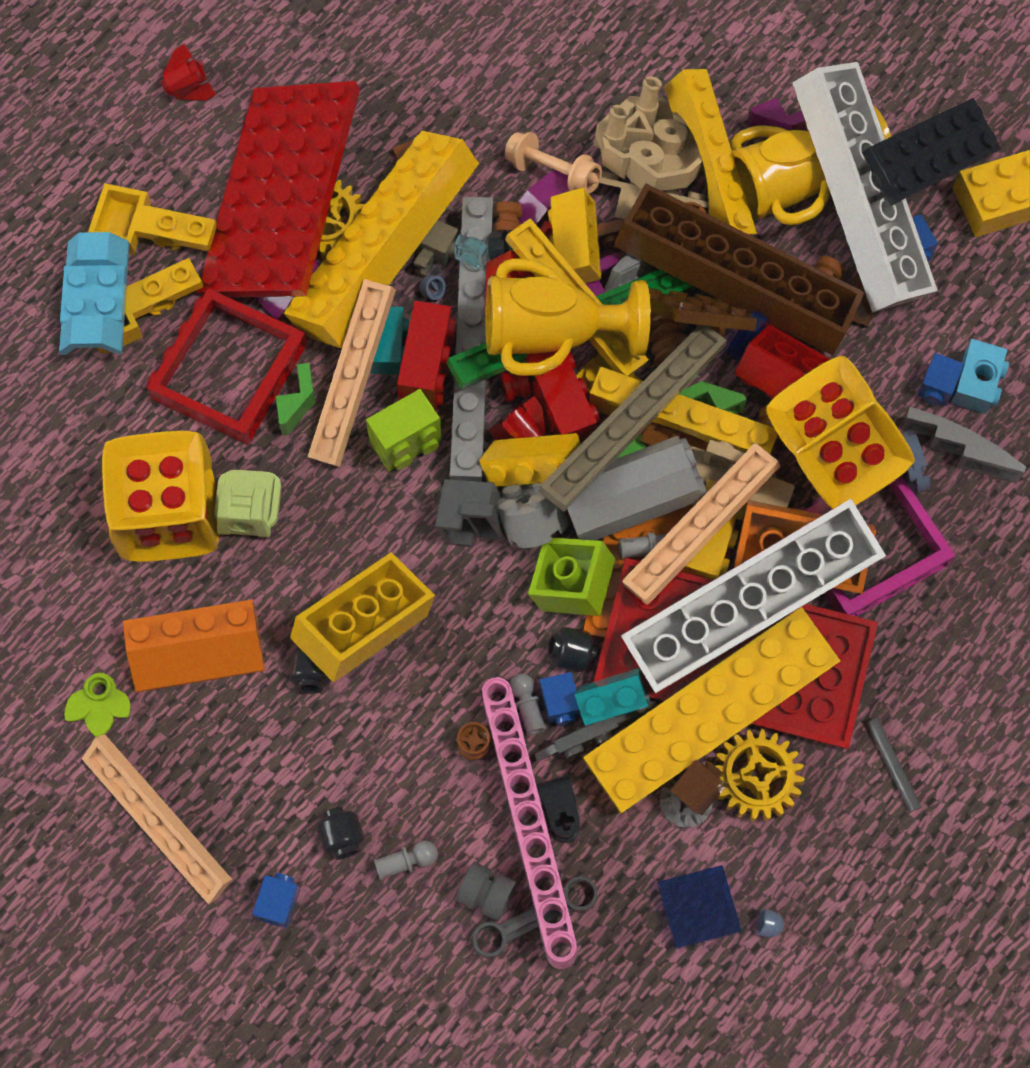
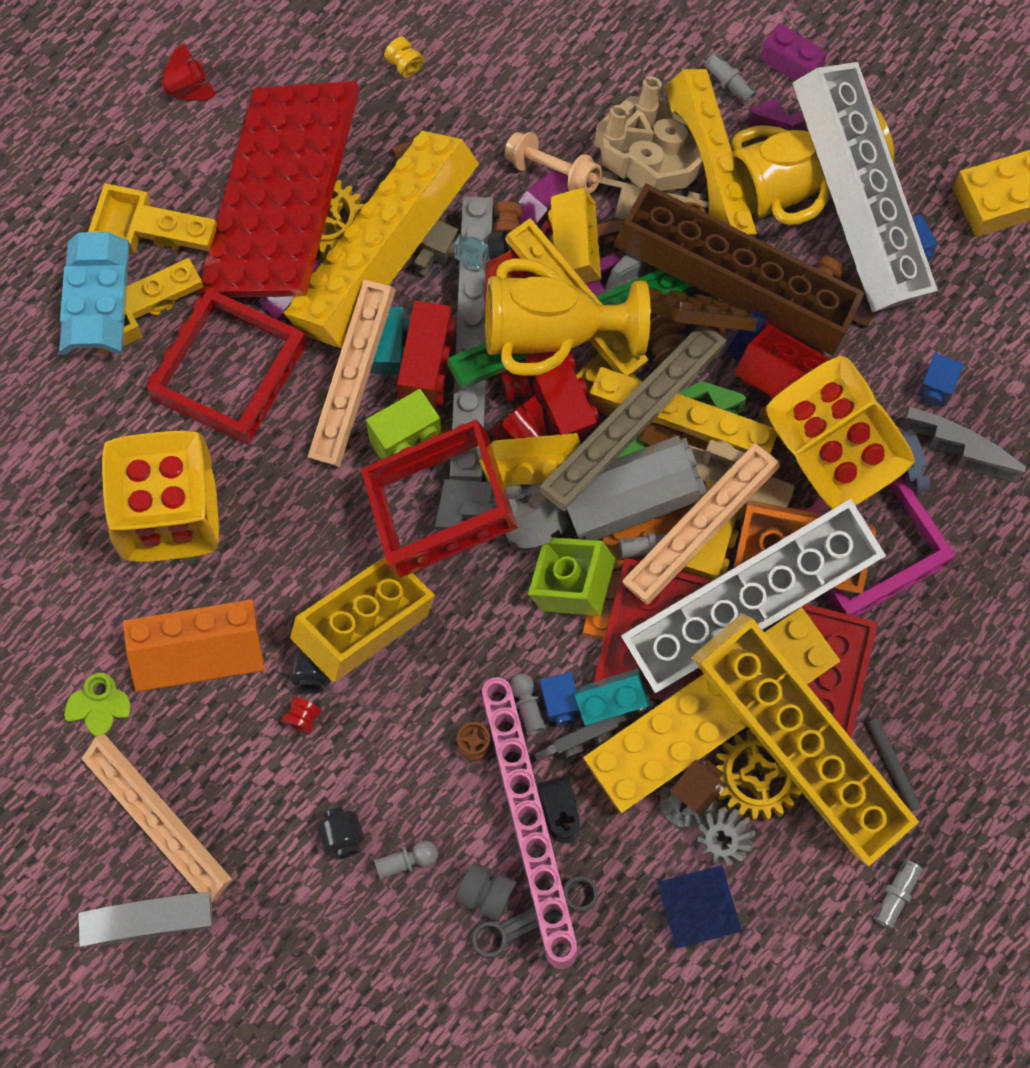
yellowish green piece [214,470,282,538] -> none
blue brick [252,873,300,929] -> none
bright green slope [276,363,315,436] -> none
sand blue hinge [419,275,446,300] -> none
black head [548,627,598,672] -> none
sand blue hinge [757,909,784,938] -> none
black plate [862,98,1001,206] -> none
medium azure brick [951,339,1009,414] -> none
none -> light grey slope [78,892,213,947]
none -> red wheel [281,696,322,735]
none -> red window [361,419,518,578]
none -> yellow wheel [384,37,424,78]
none -> yellow brick [691,614,919,867]
none -> light grey gear [697,807,755,866]
none -> light grey pin [704,52,757,106]
none -> magenta brick [760,23,827,81]
none -> light grey pin [873,859,923,929]

